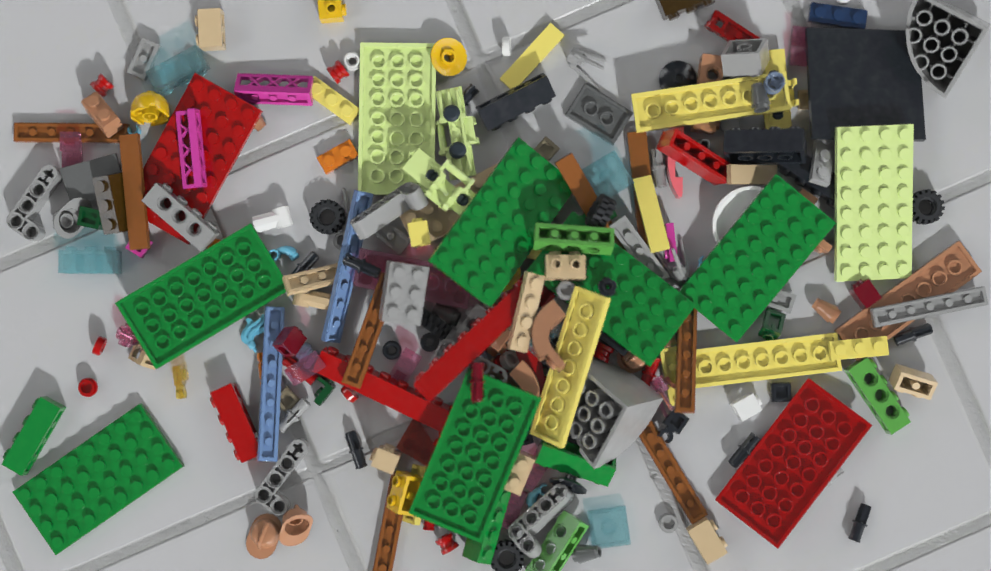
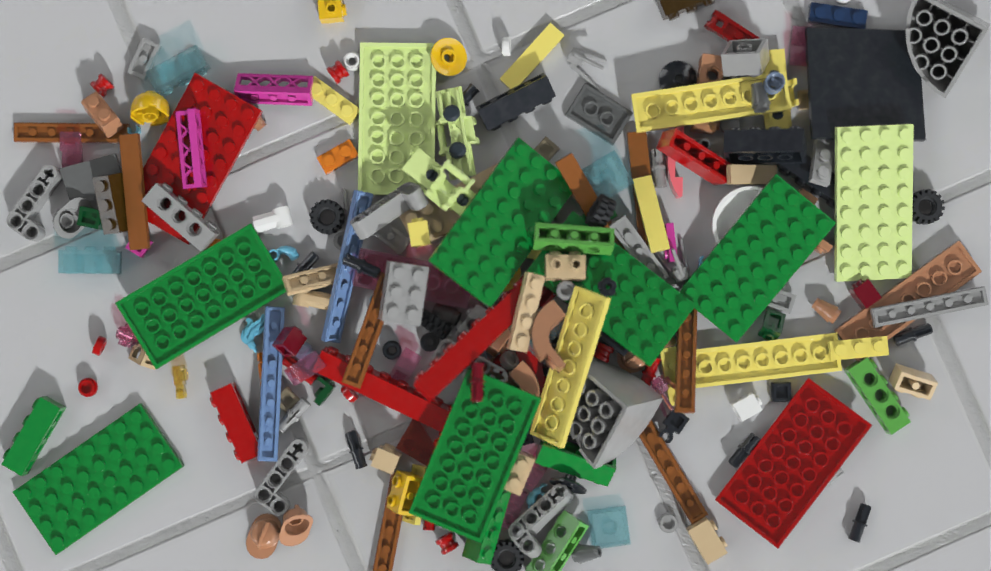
tan brick [195,8,226,51] -> none

